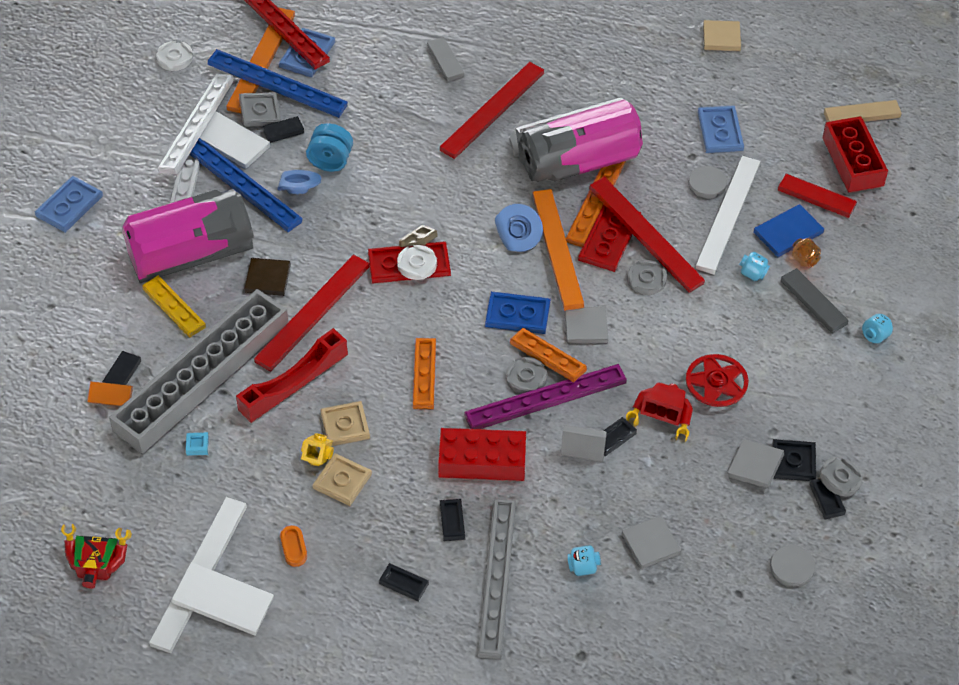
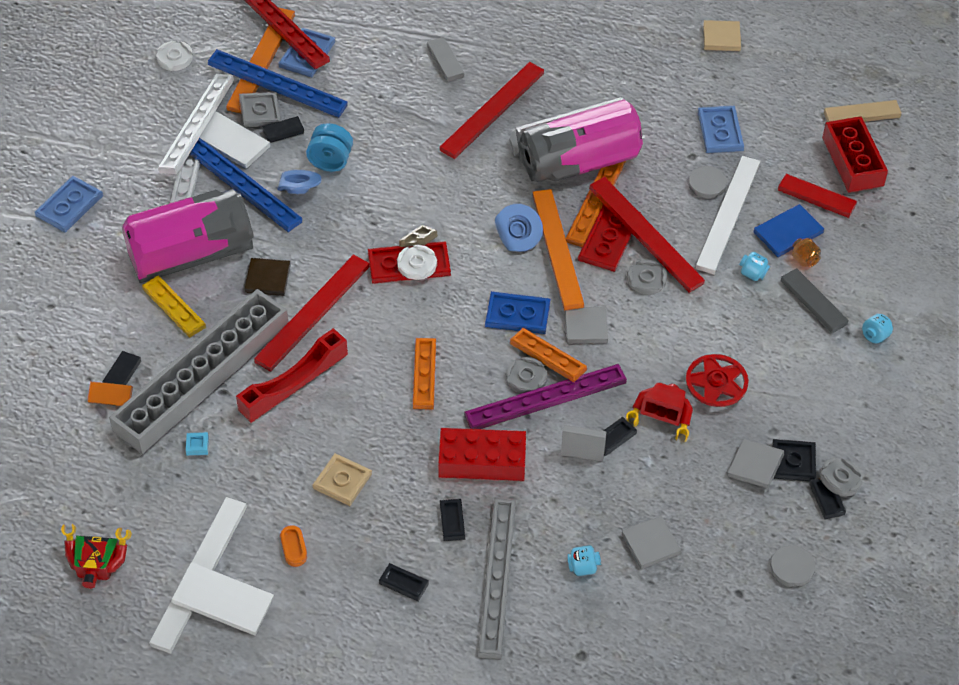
yellow brick [301,433,334,466] -> none
tan tile [320,401,370,446] -> none

